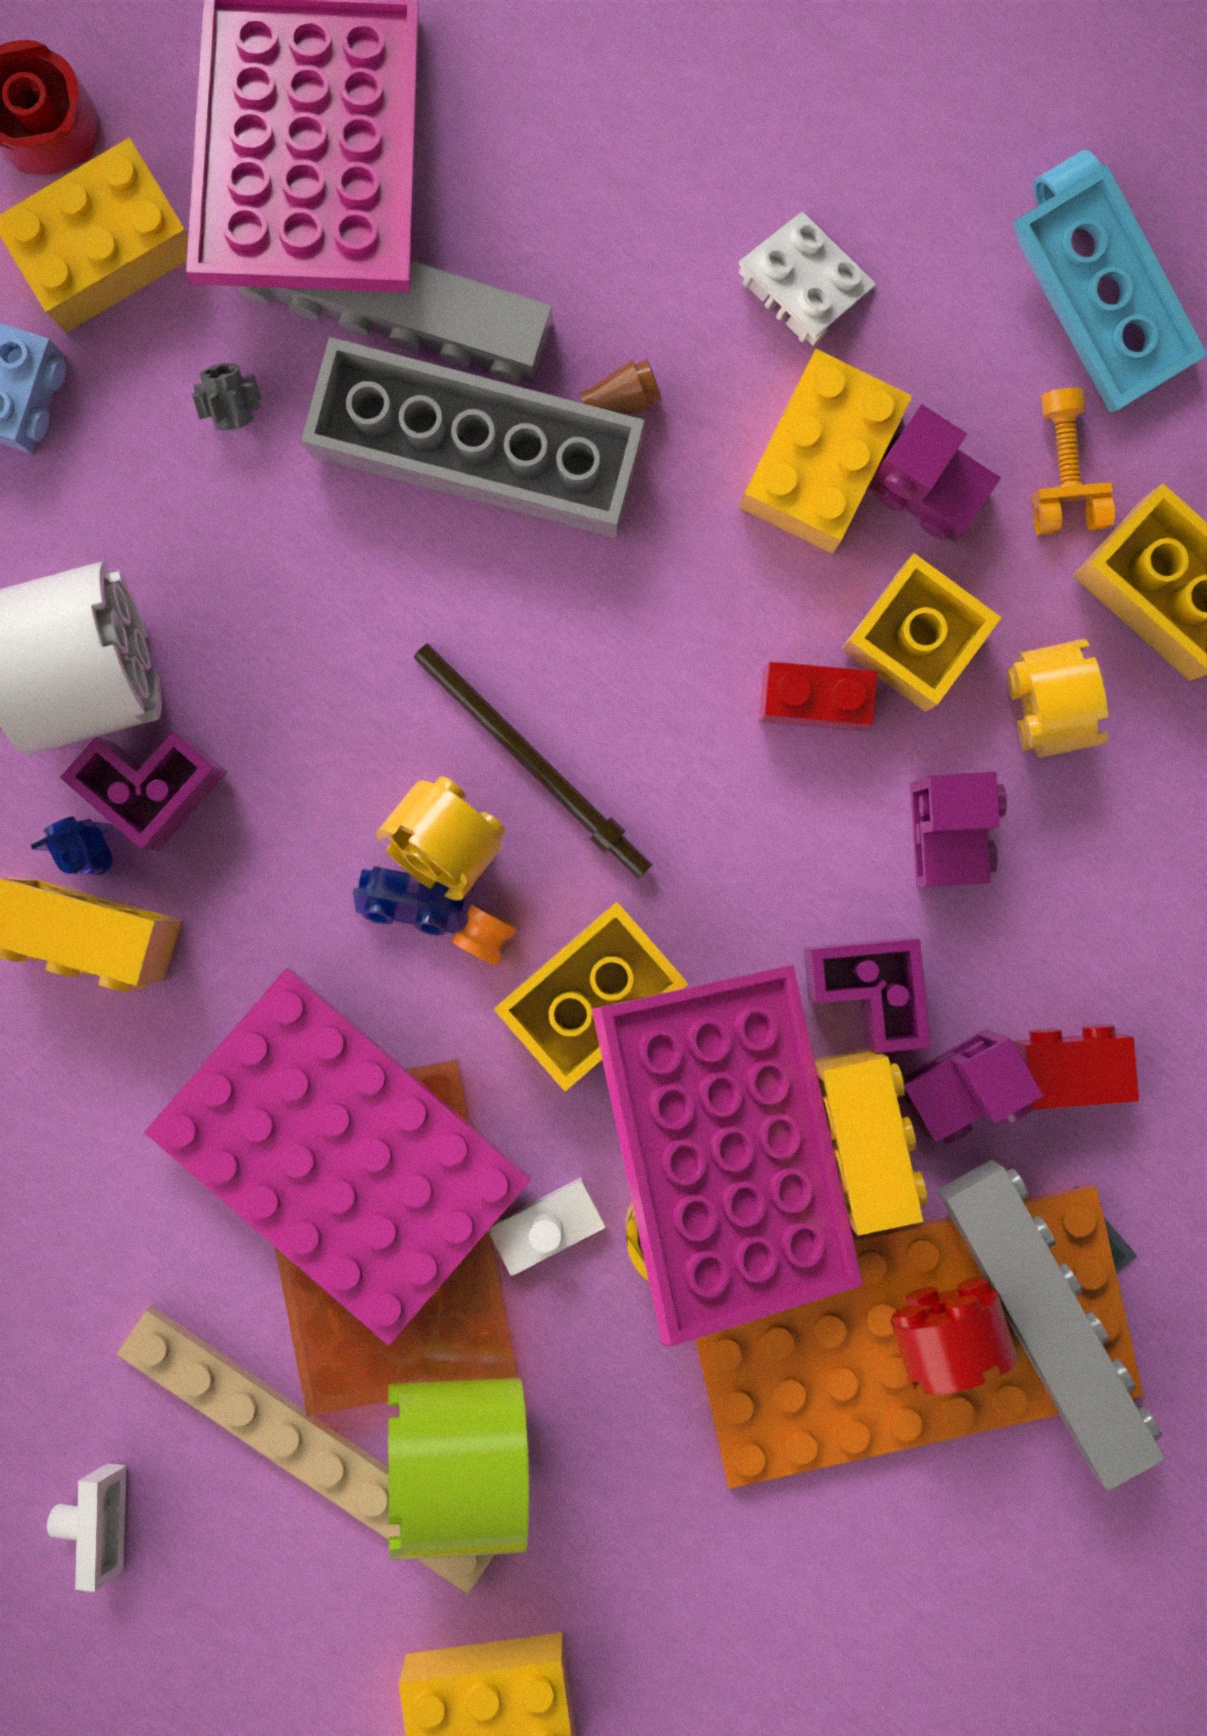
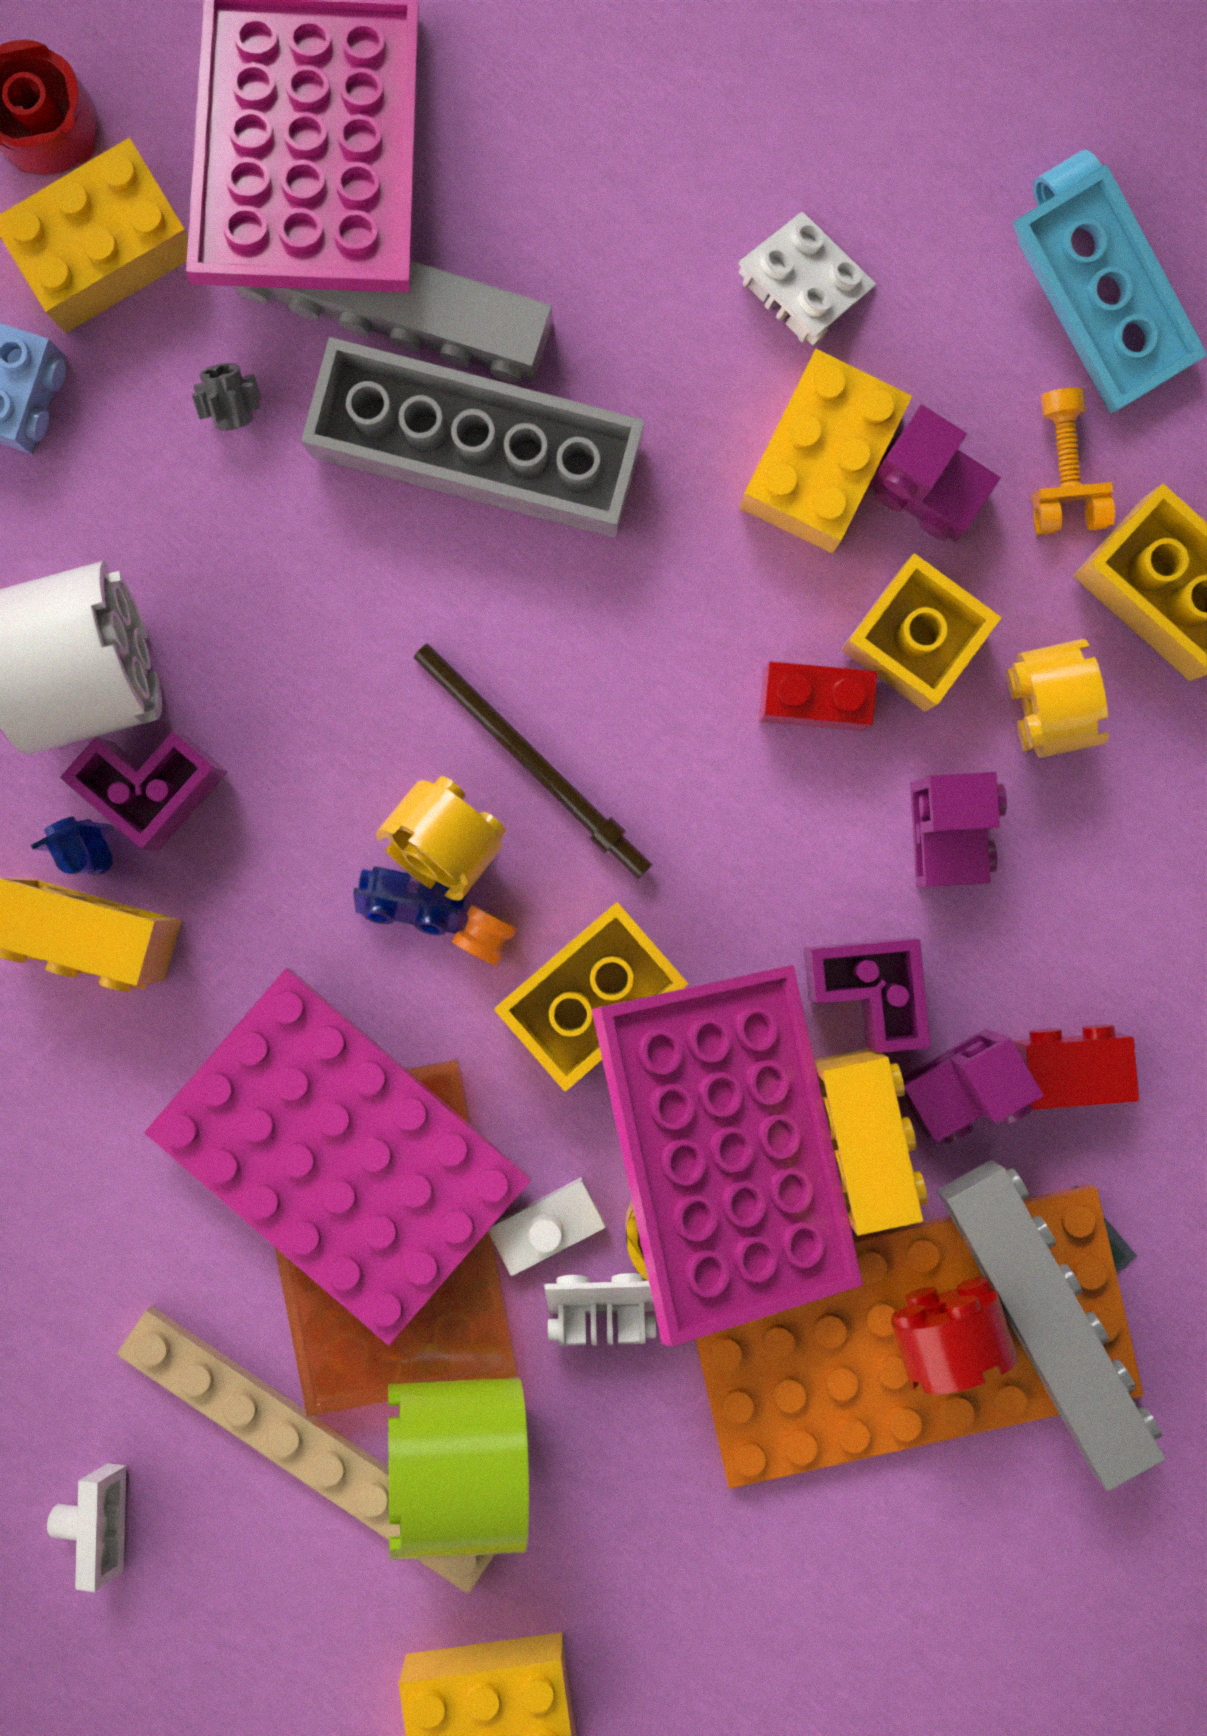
dark orange cone [580,359,662,415] -> none
none -> white hinge [545,1273,656,1346]

